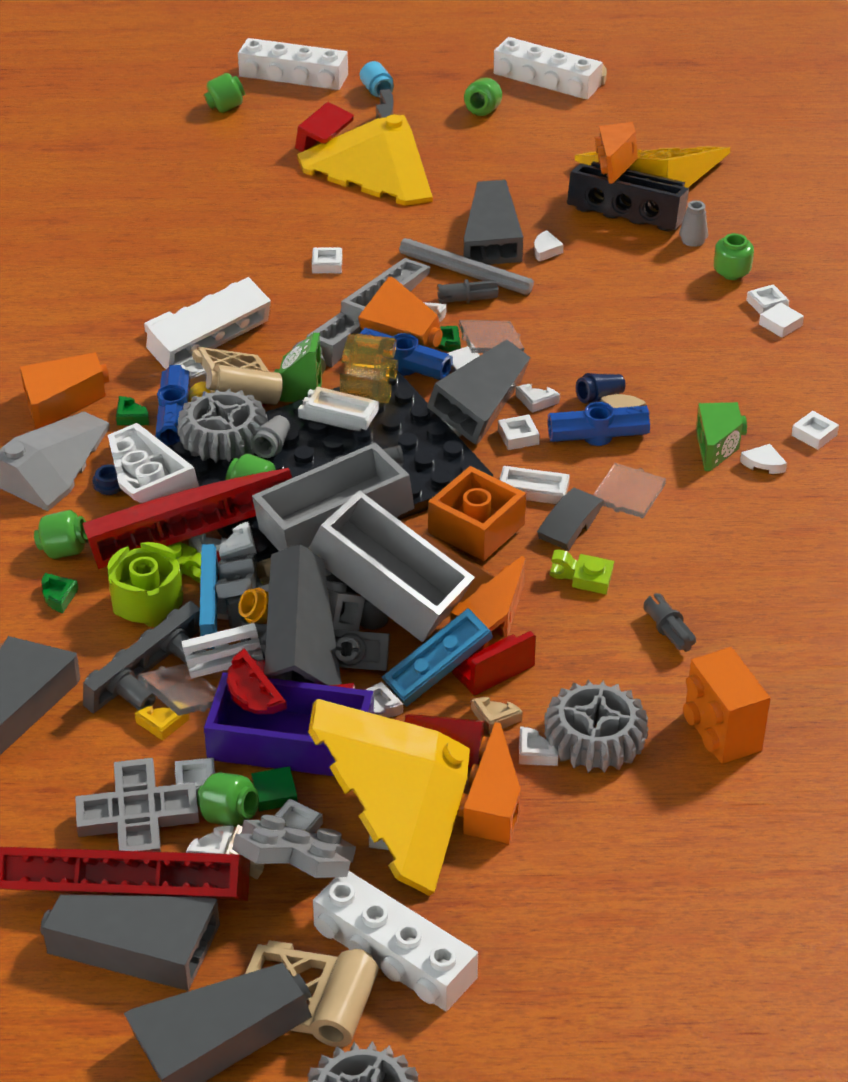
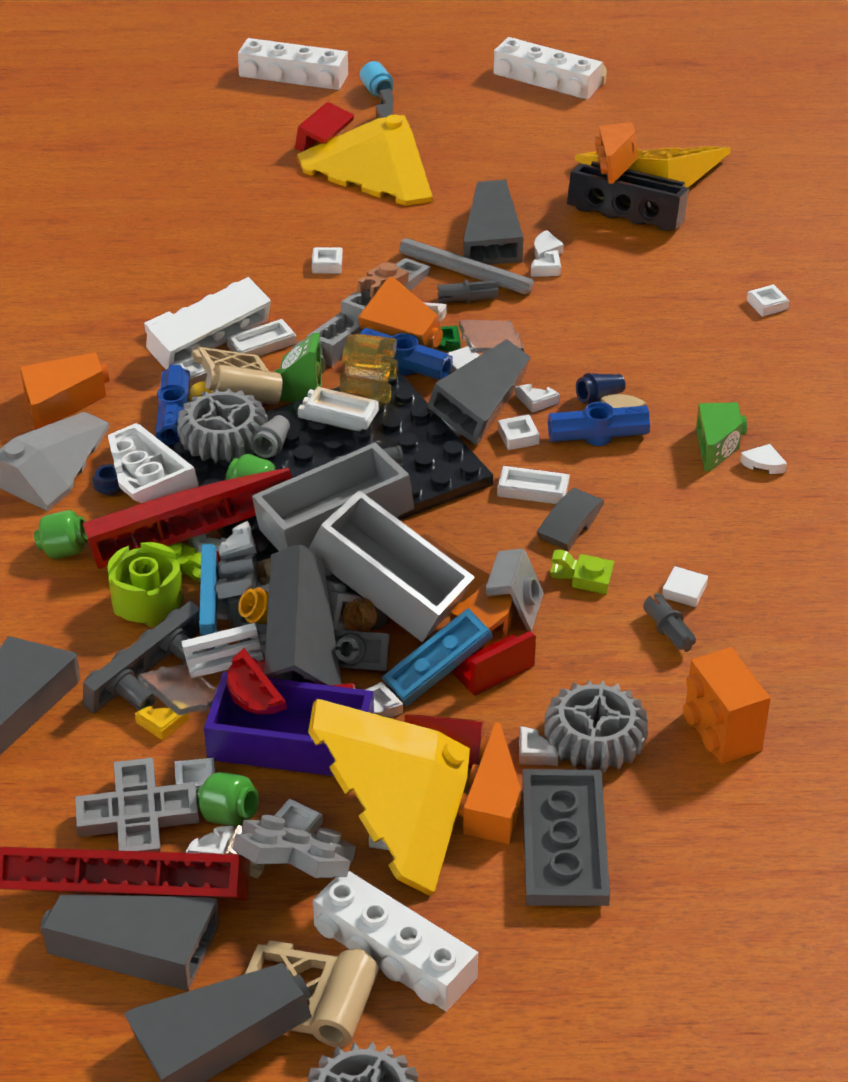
green tile [41,573,79,613] -> none
green tile [116,396,149,425] -> none
bright green head [204,73,246,113] -> none
green tile [251,766,298,812] -> none
orange brick [428,466,526,561] -> none
bright green head [464,78,502,116] -> none
tan tile [471,697,523,734] -> none
clear piece [593,463,666,518] -> none
light grey cone [679,200,708,247] -> none
bright green head [713,233,754,280] -> none
white tile [759,302,804,338] -> none
white tile [791,411,839,450] -> none
none -> white tile [226,319,297,356]
none -> clear orange plate [343,598,377,632]
none -> nougat plate [357,262,409,298]
none -> light grey piece [485,548,544,632]
none -> dark grey plate [522,769,610,906]
none -> white tile [531,250,561,277]
none -> white tile [662,566,708,607]

